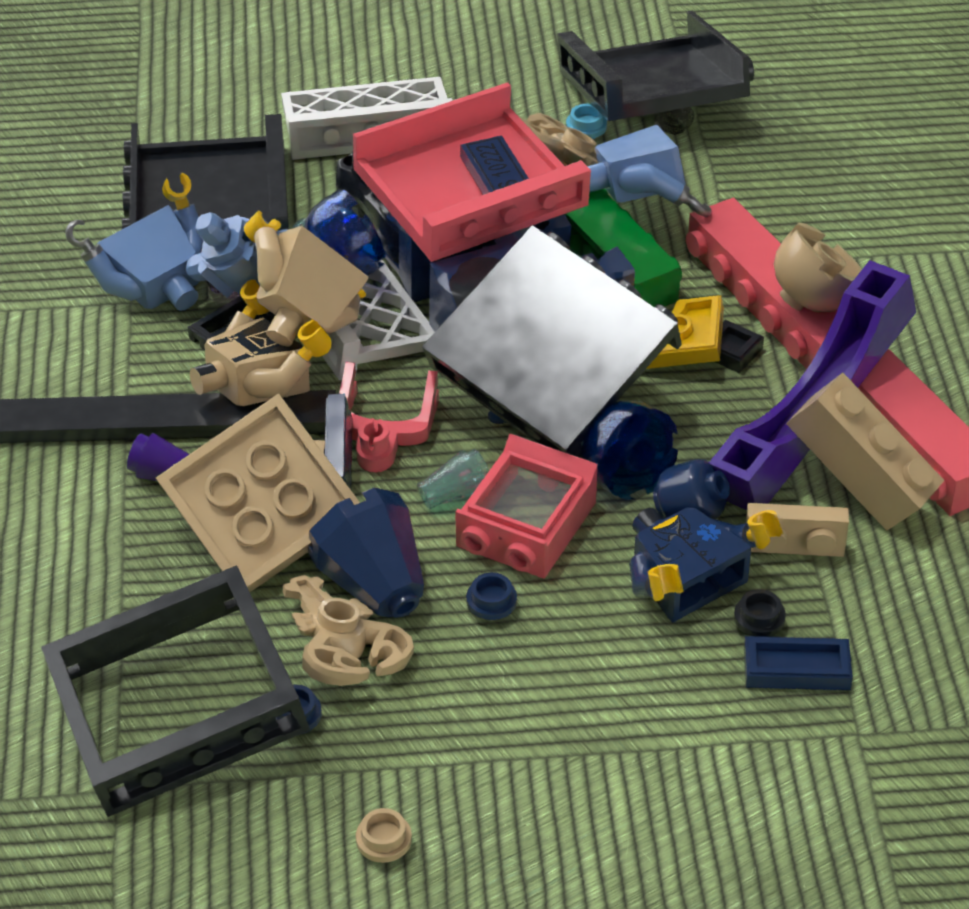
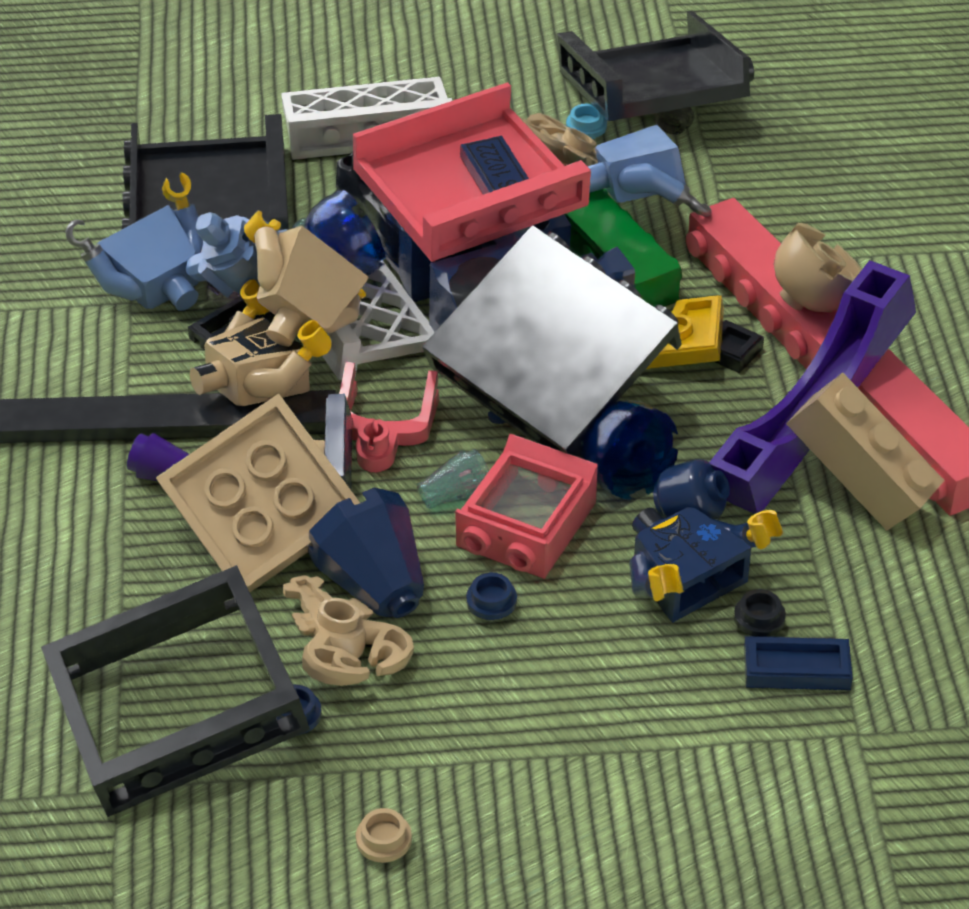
tan plate [746,503,849,557] -> none

